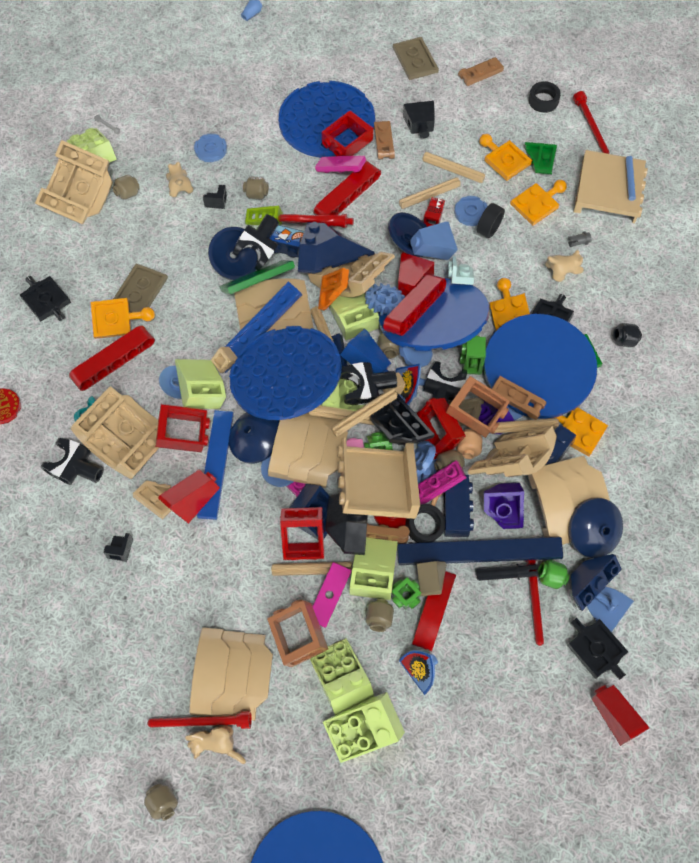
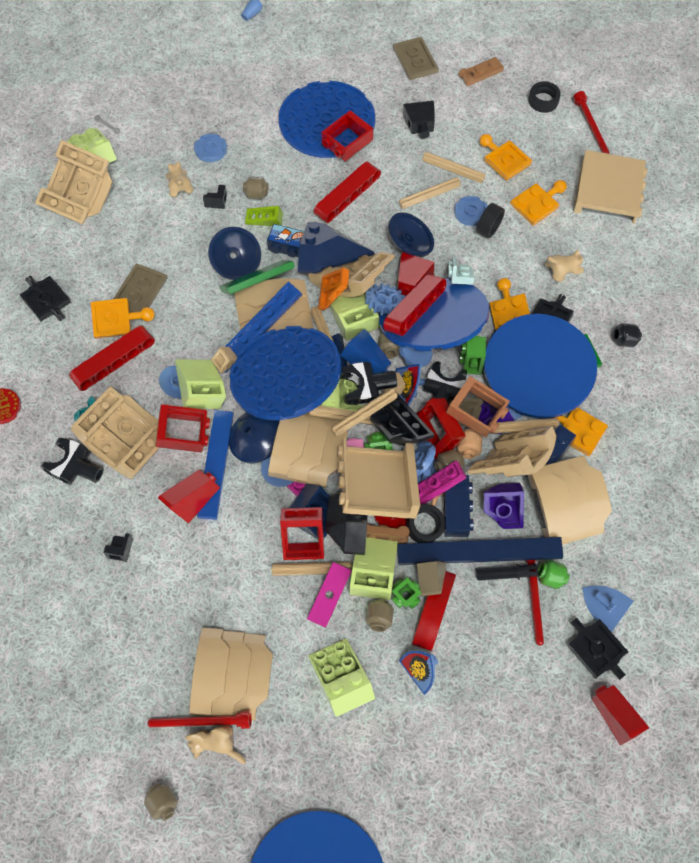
dark tan head [112,175,140,200] -> none
tan wing [133,480,172,520] -> none
black connector [232,214,279,271] -> none
nougat window [267,600,329,667] -> none
red plant [278,214,354,228] -> none
dark pink tile [315,155,366,173] -> none
yellowish green slope [323,692,405,763] -> none
medium nougat plate [374,121,395,160] -> none
medium blue slope [410,222,458,260] -> none
red leg [424,197,445,227] -> none
medium nougat plate [492,376,546,420] -> none
green wing [525,142,557,175] -> none
dark grey pin [568,231,592,247] -> none
dark blue dish [569,498,623,558] -> none
dark blue slope [571,554,622,611] -> none
medium blue bar [626,156,636,201] -> none

